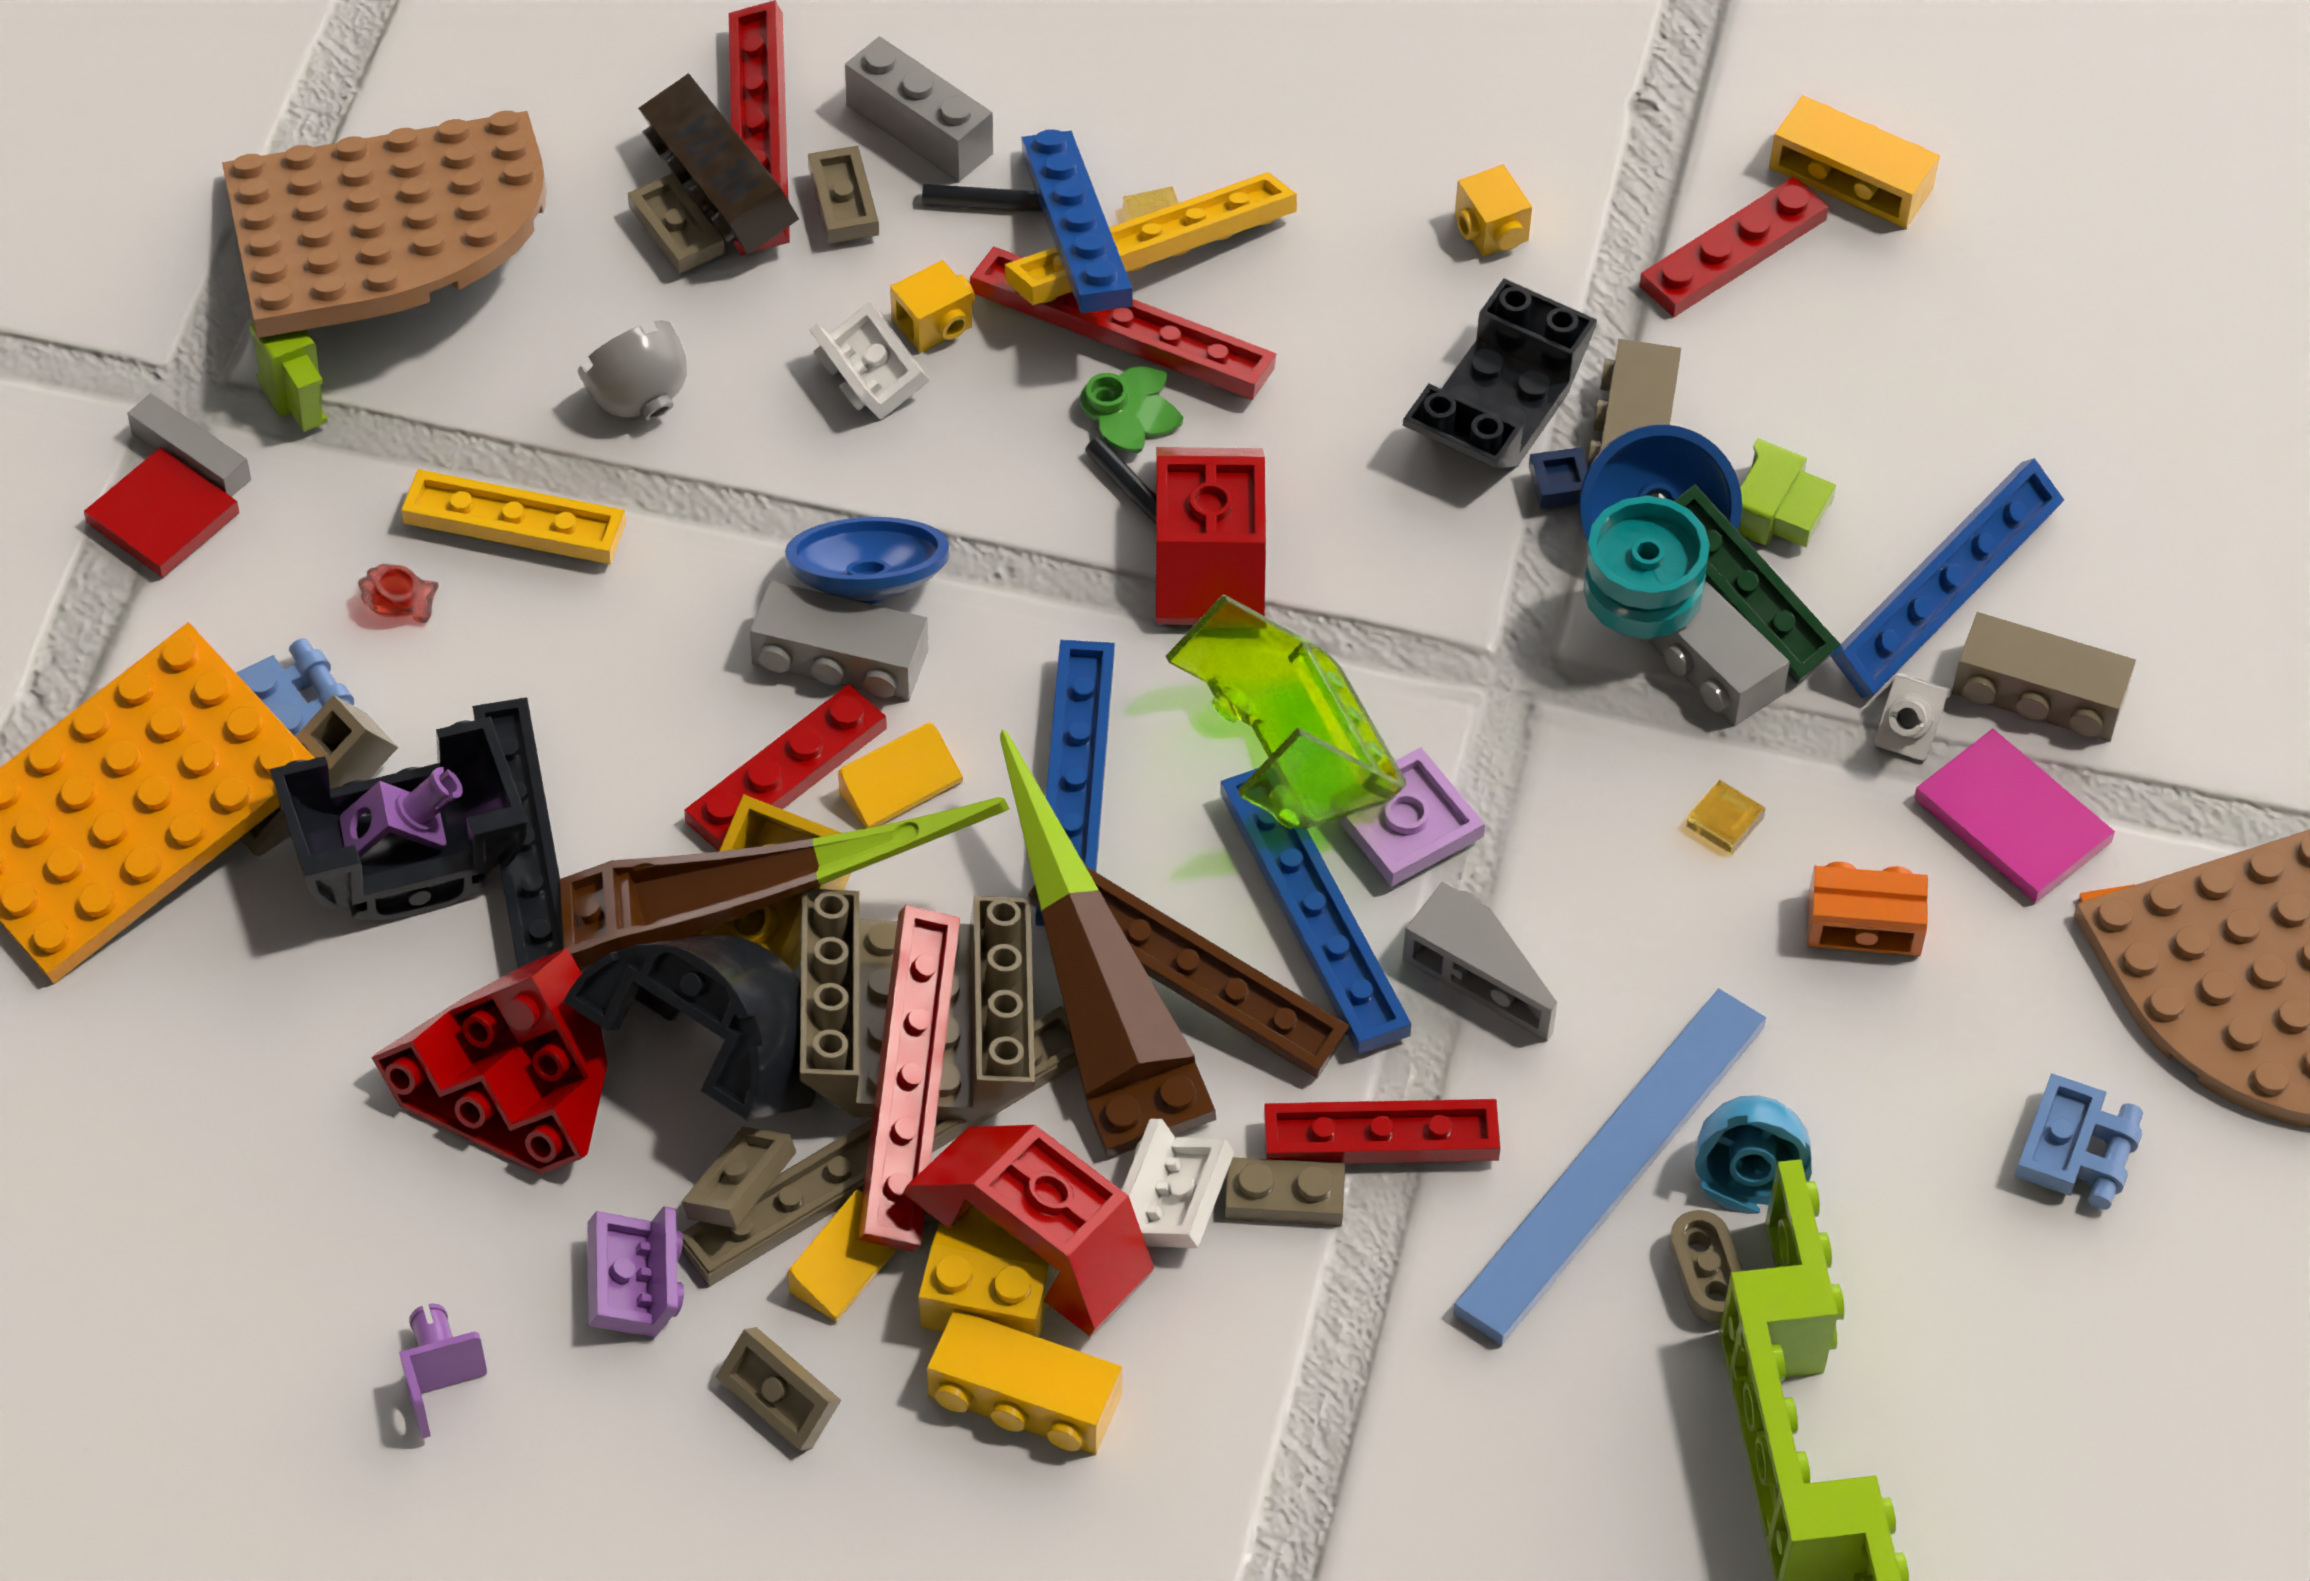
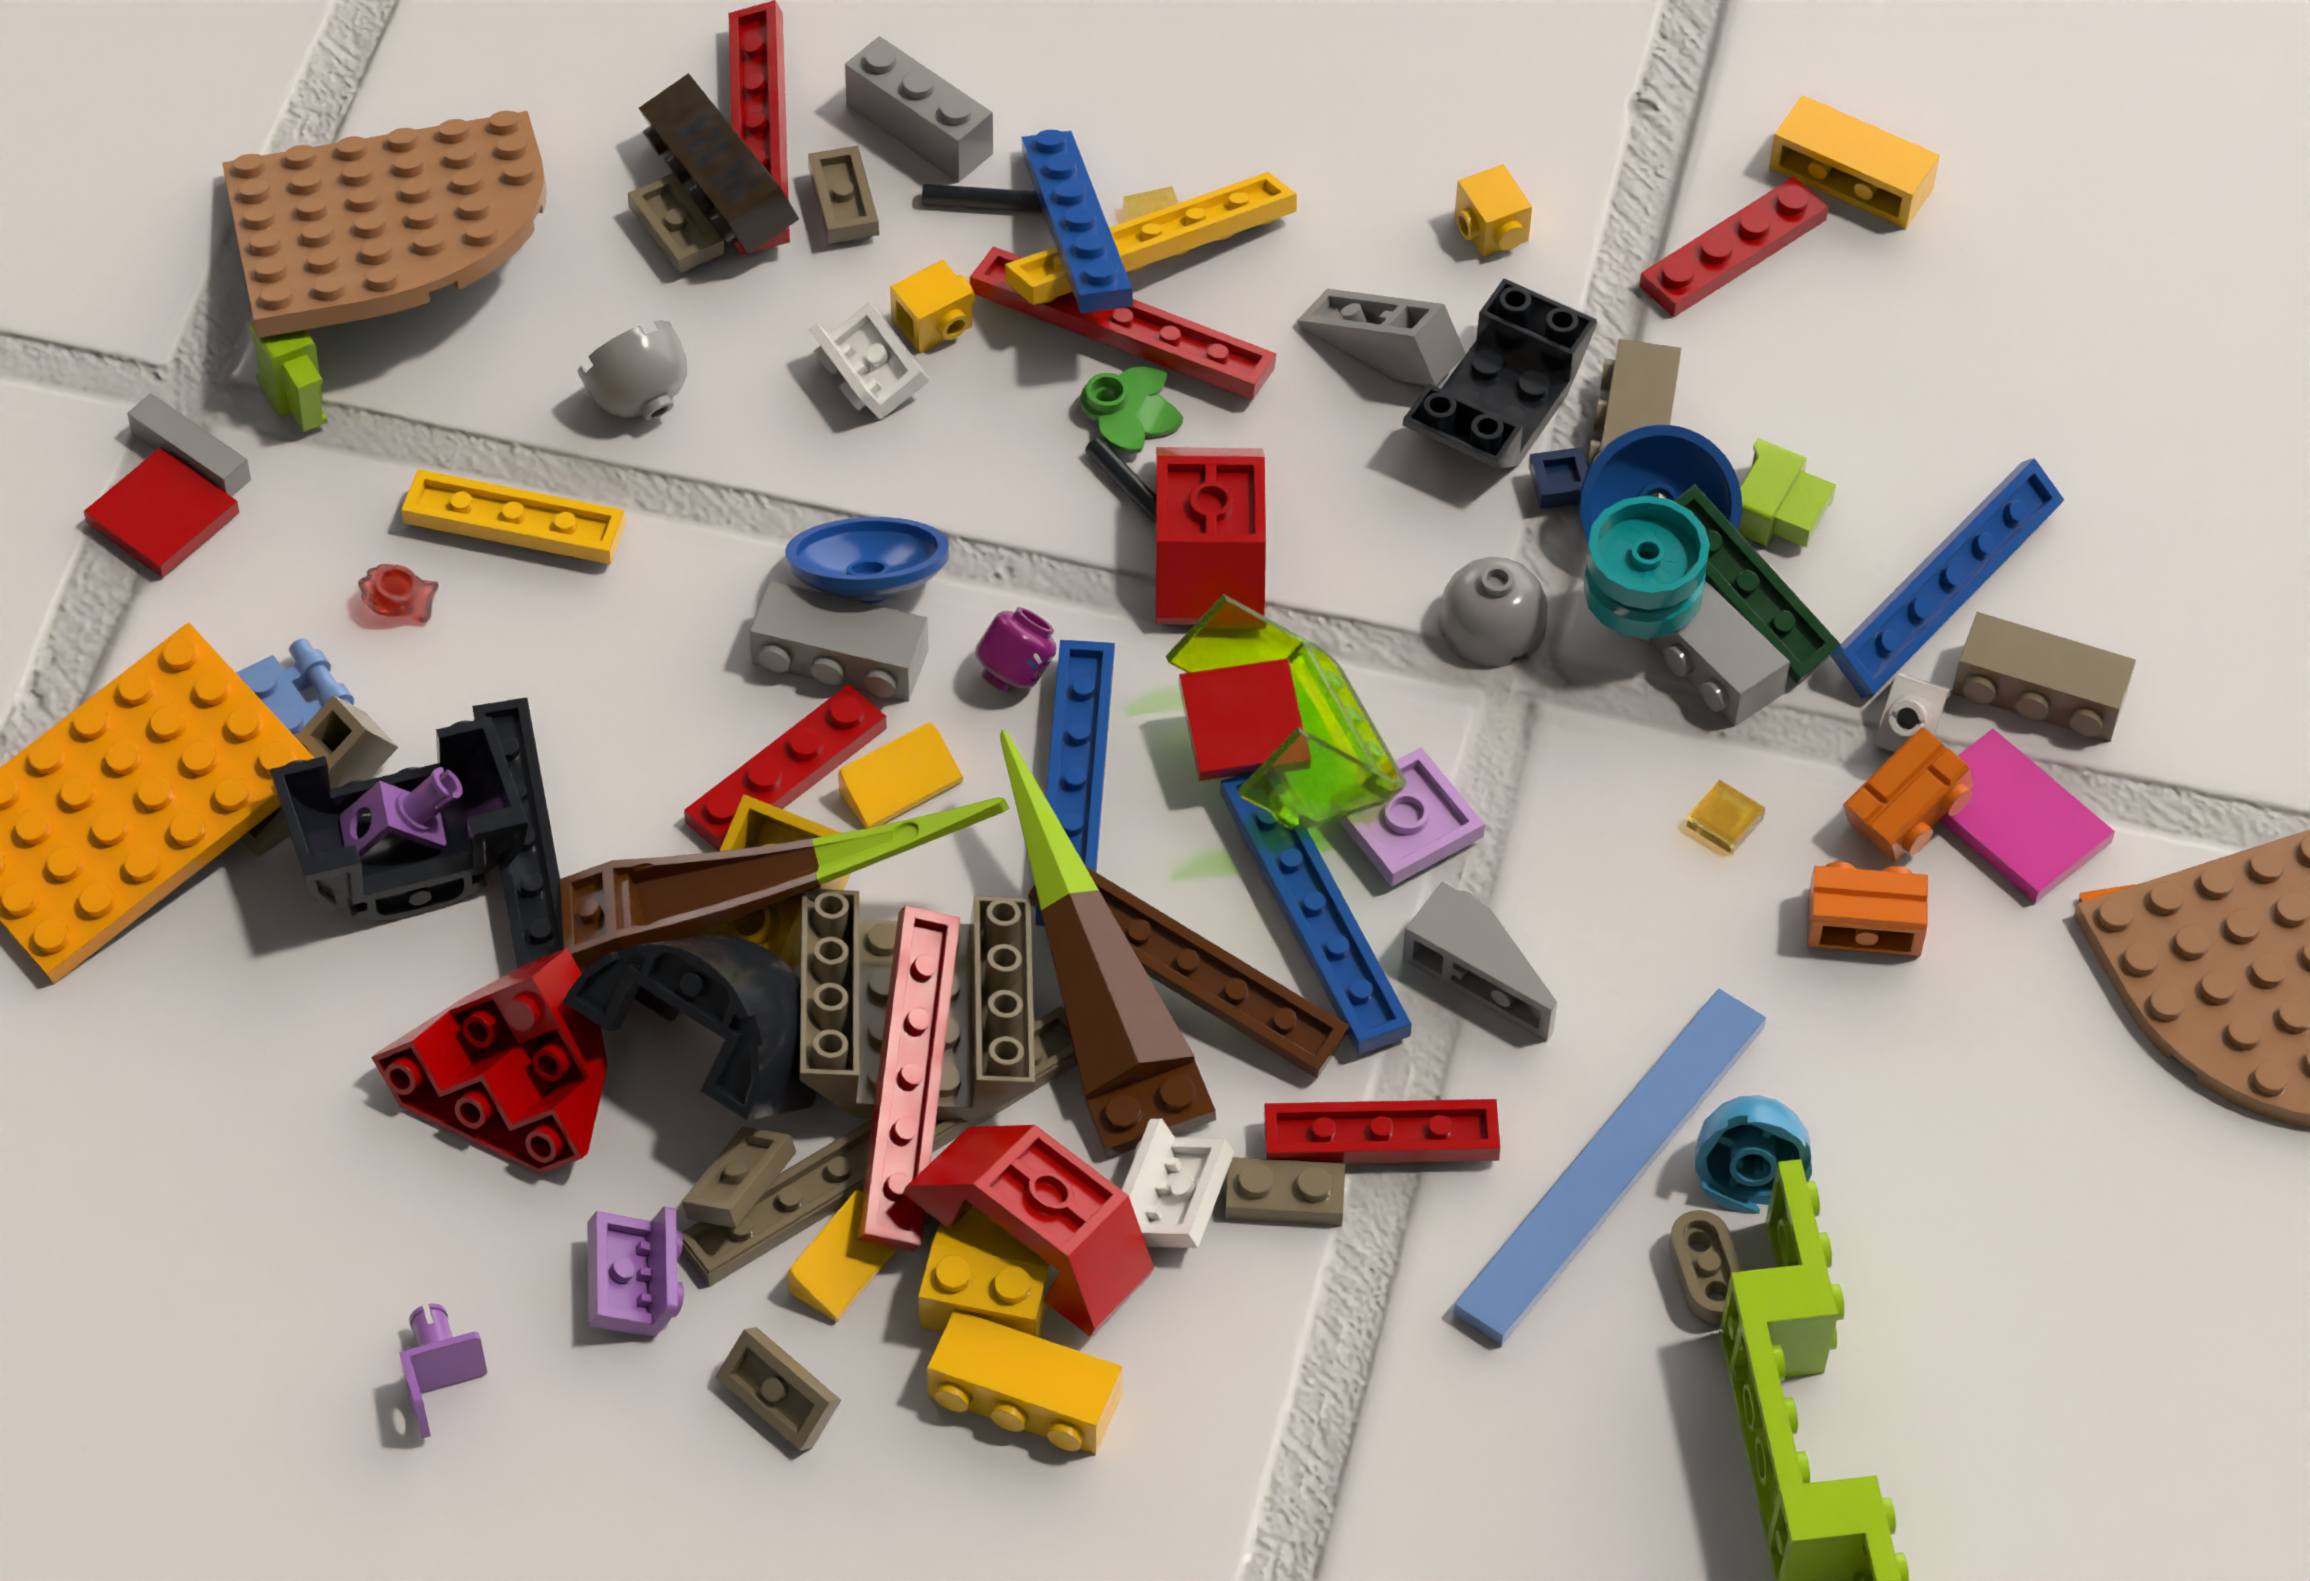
medium blue plate [2014,1073,2143,1210] -> none
none -> magenta head [975,607,1056,692]
none -> red tile [1178,658,1310,781]
none -> light grey slope [1297,288,1466,386]
none -> light grey cylinder [1439,557,1548,668]
none -> orange brick [1843,727,1974,862]

